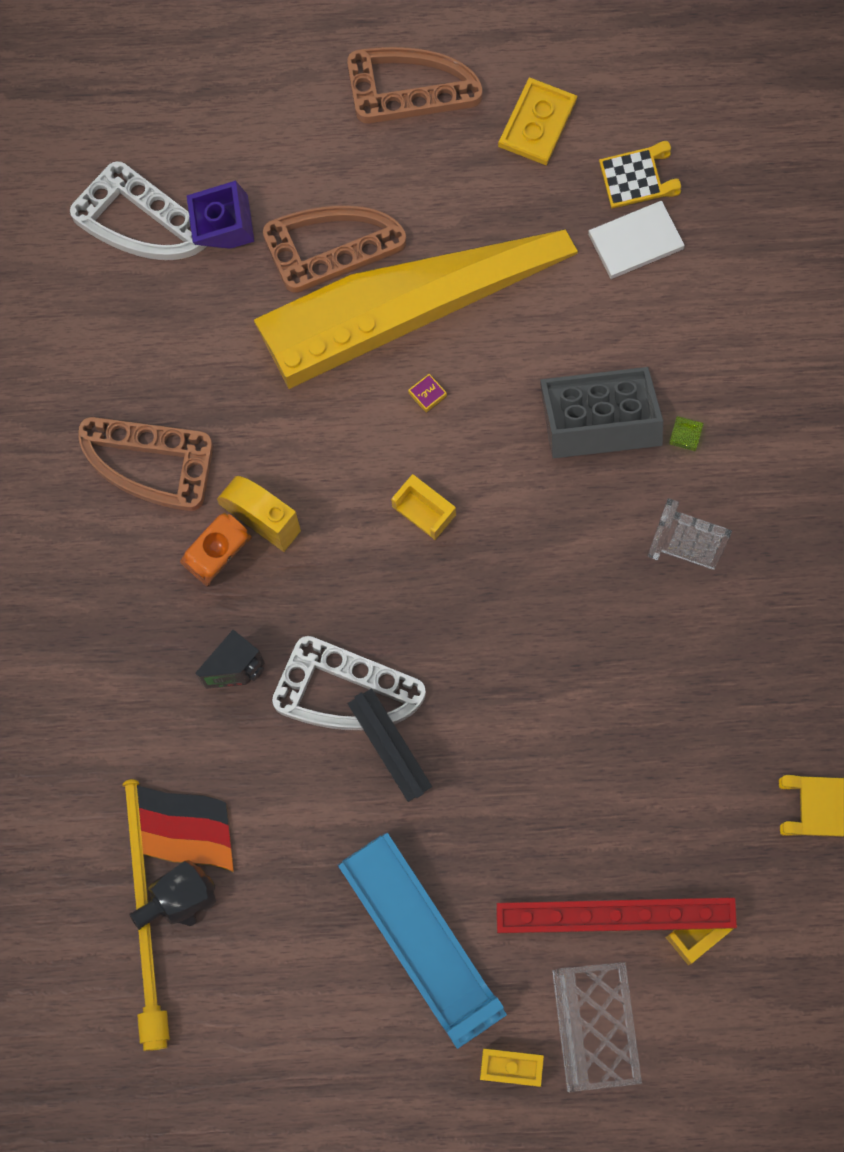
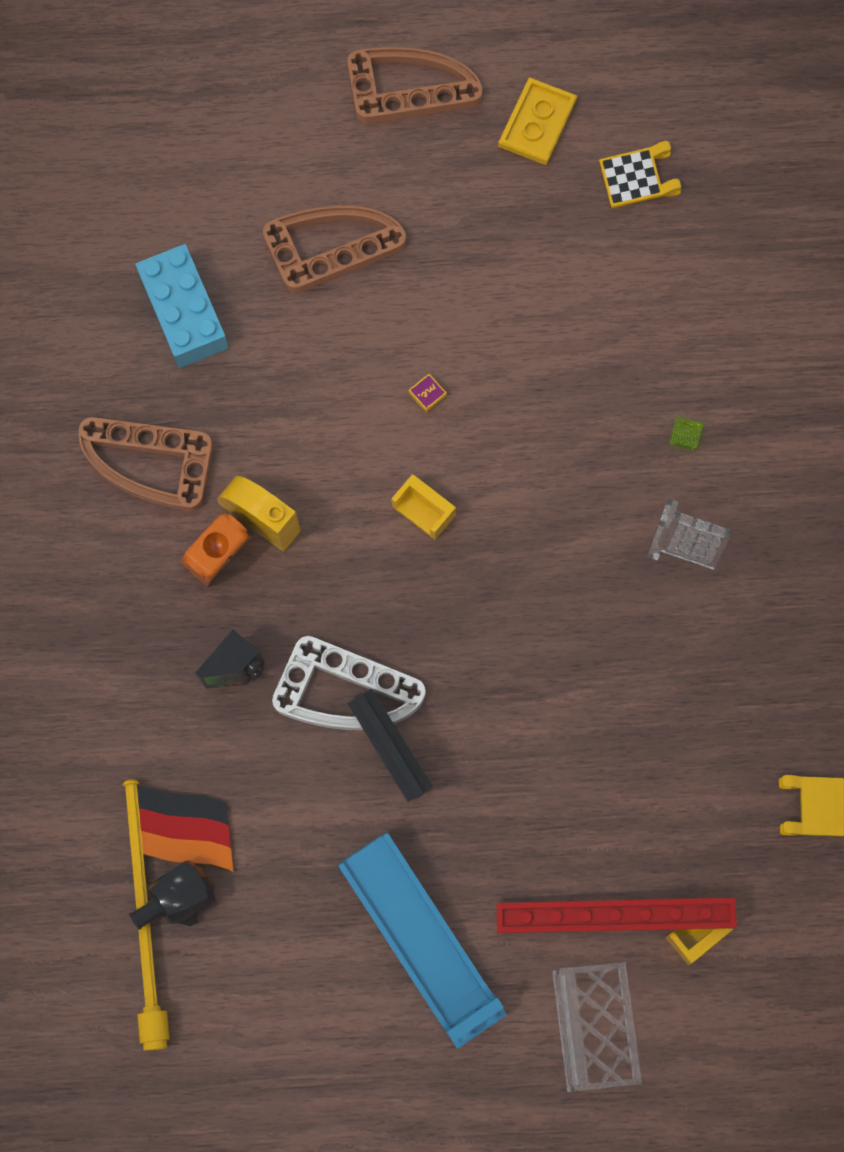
white beam [70,161,207,260] -> none
dark purple slope [187,180,255,249] -> none
yellow wedge [254,229,578,389] -> none
yellow panel [480,1049,544,1087] -> none
dark grey slope [540,367,663,458] -> none
white tile [588,201,685,279] -> none
none -> medium azure brick [135,244,229,368]

